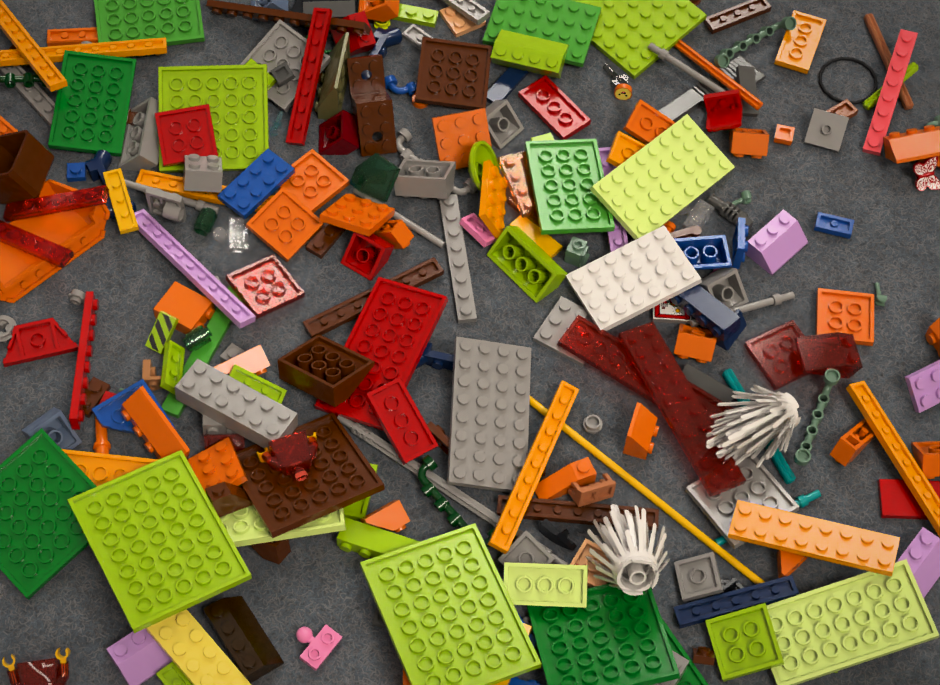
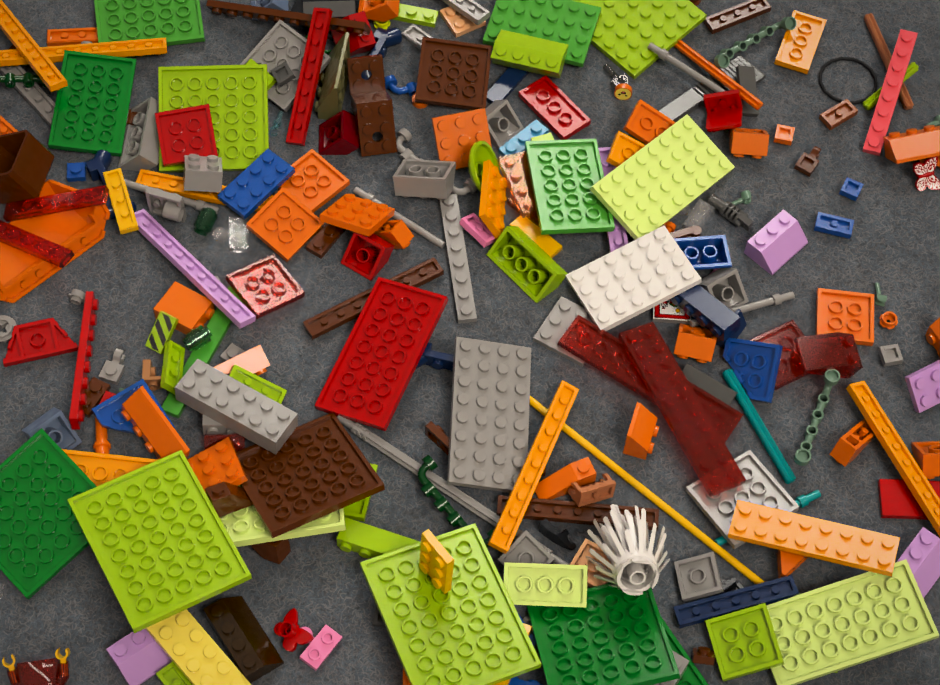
clear red torso [257,430,319,481] -> none
reddish brown slope [278,334,375,407] -> none
clear green slope [349,153,400,202] -> none
orange slope [359,500,410,533] -> none
red plate [365,377,439,465] -> none
sand green window [564,236,590,268] -> none
light grey plate [583,415,603,434] -> none
white plant [706,384,801,468] -> none
blue plate [732,217,749,269] -> none
light grey plate [804,108,849,152] -> none
none -> light grey plate [98,348,126,385]
none -> red animal [274,608,314,652]
none -> yellow plate [419,529,454,594]
none -> plate [498,119,549,163]
none -> blue plate [723,338,783,403]
none -> reddish brown plate [794,146,821,177]
none -> blue plate [839,177,864,201]
none -> light grey plate [878,344,903,367]
none -> orange plate [879,311,898,329]

